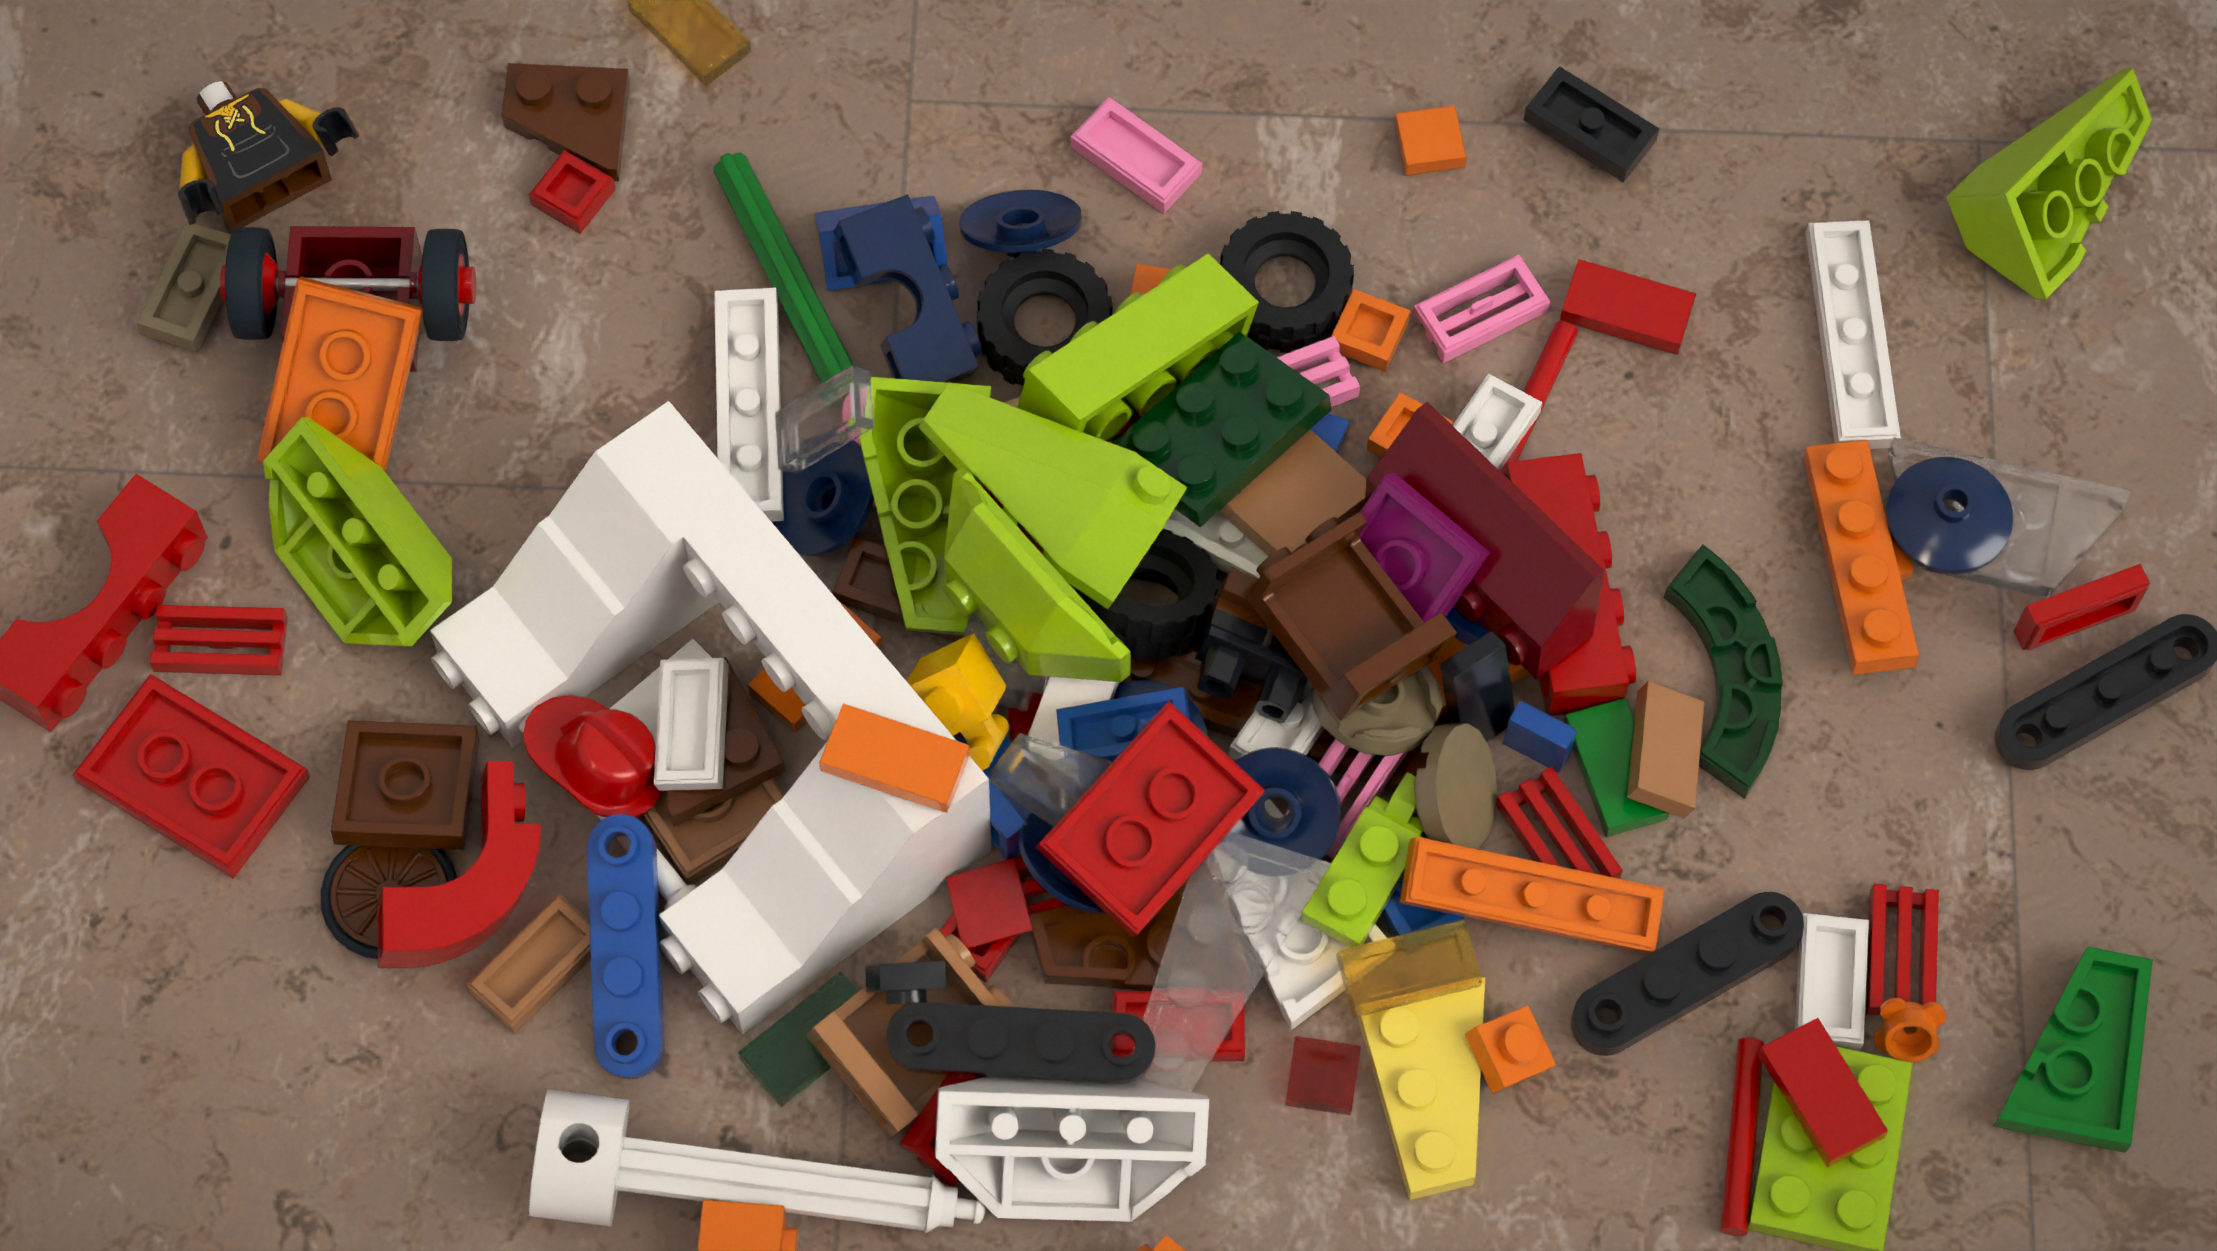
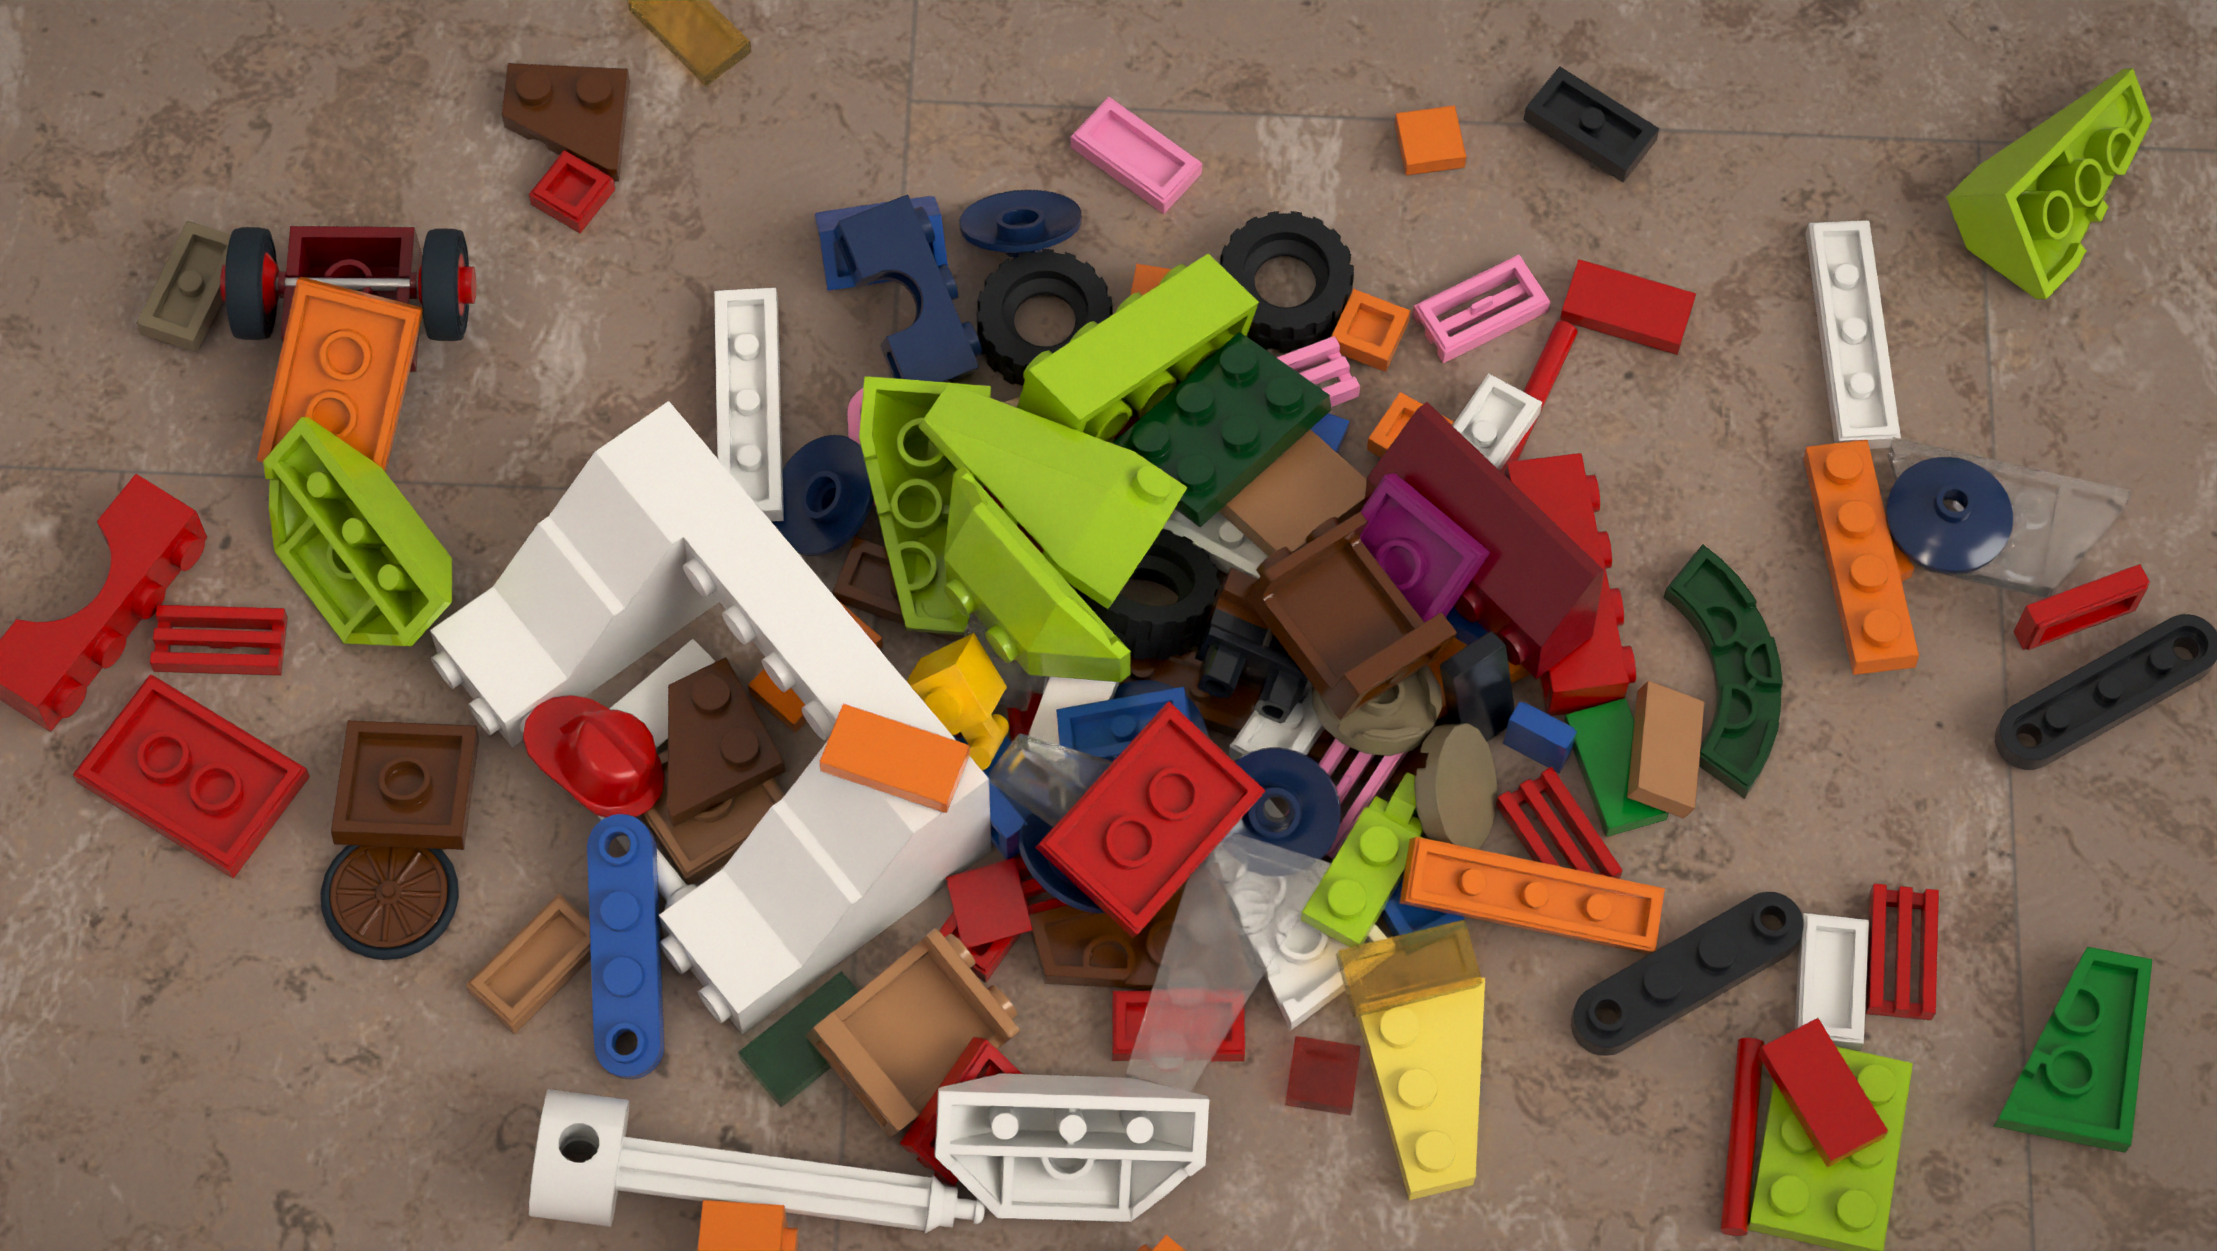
torso [178,81,360,234] -> none
red arch [377,761,541,968] -> none
white tile [654,658,729,791] -> none
green axle [714,152,864,409] -> none
clear tile [775,365,874,474] -> none
black plate [865,961,946,1005] -> none
black plate [887,1002,1156,1084] -> none
orange plate [1464,1005,1556,1094] -> none
orange plate [1874,998,1946,1063] -> none

